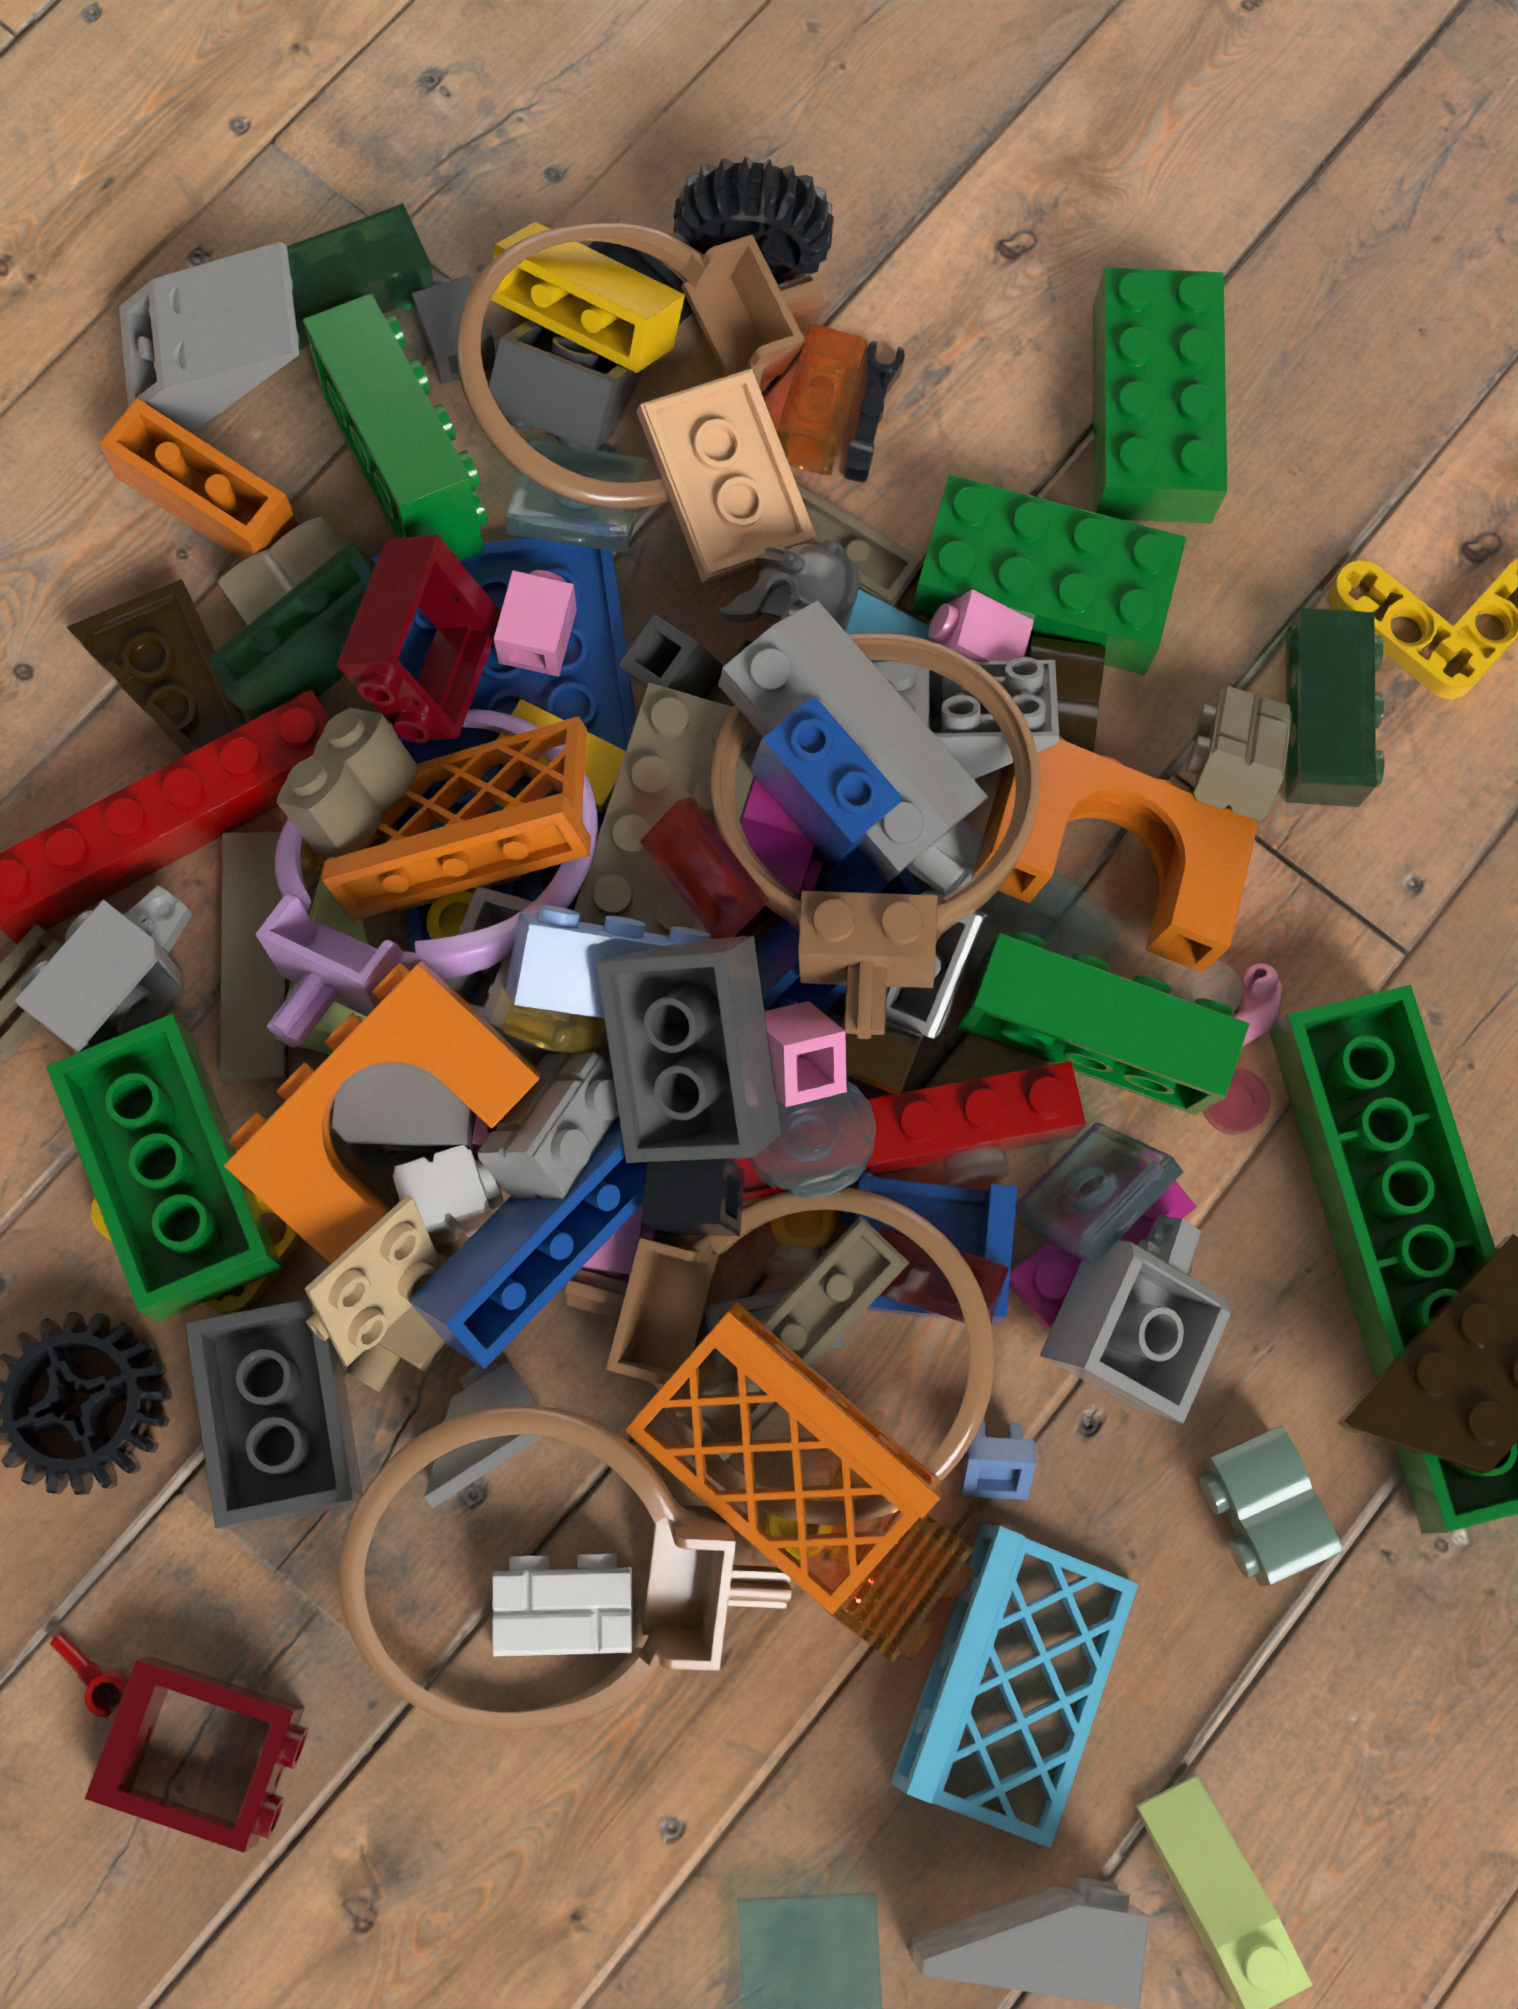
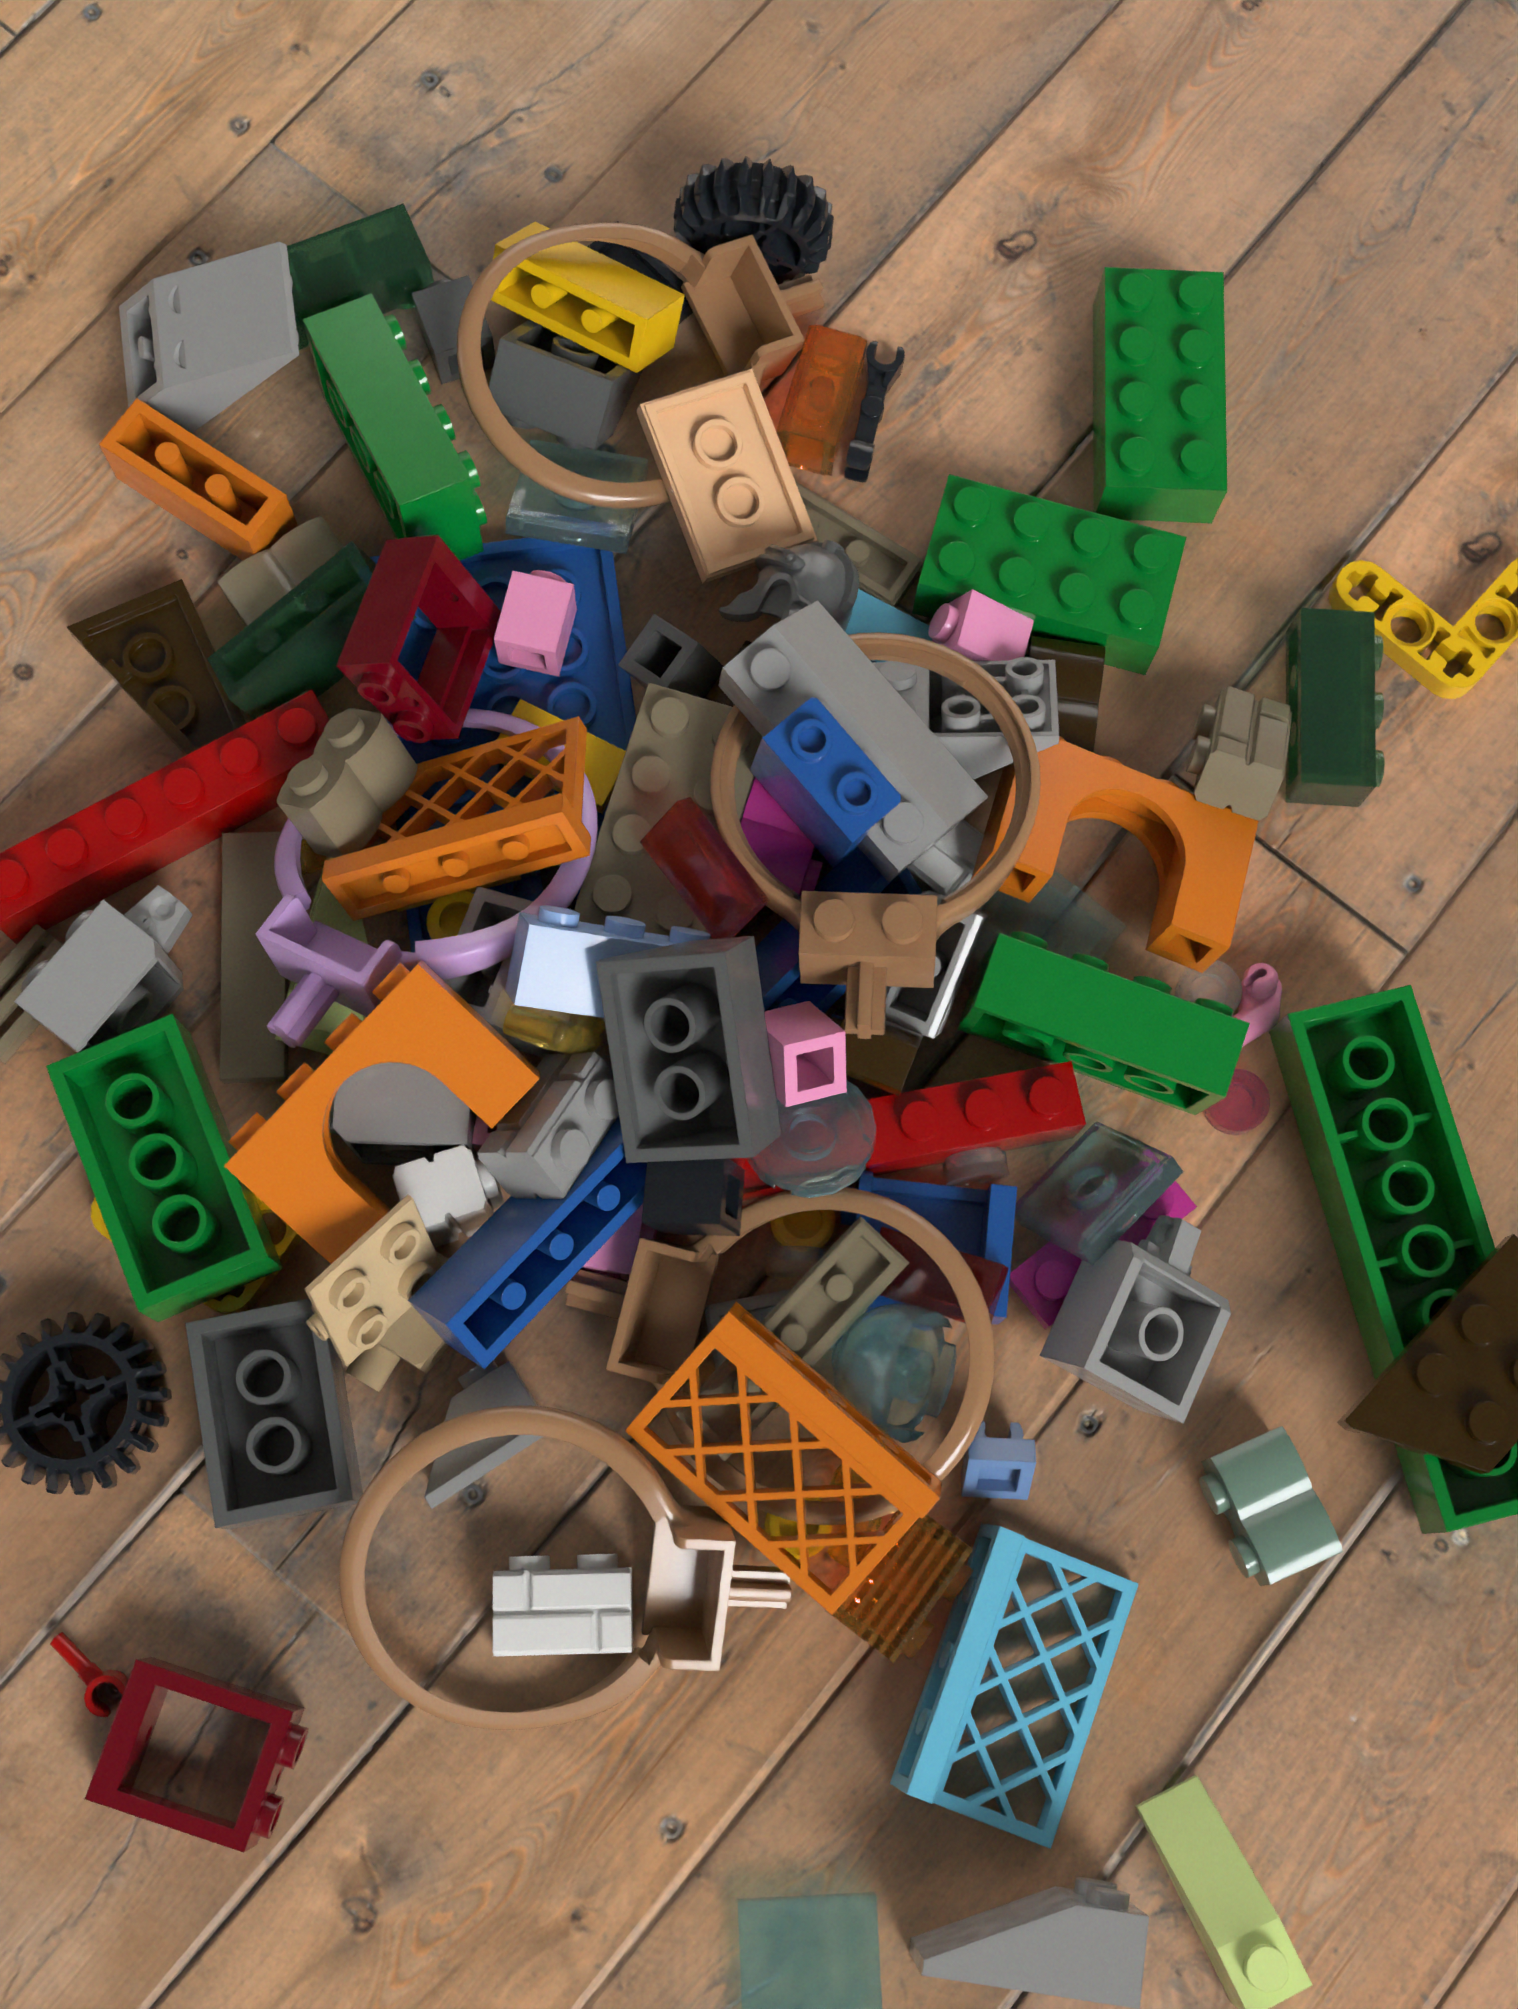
none -> clear light blue cylinder [832,1303,957,1443]

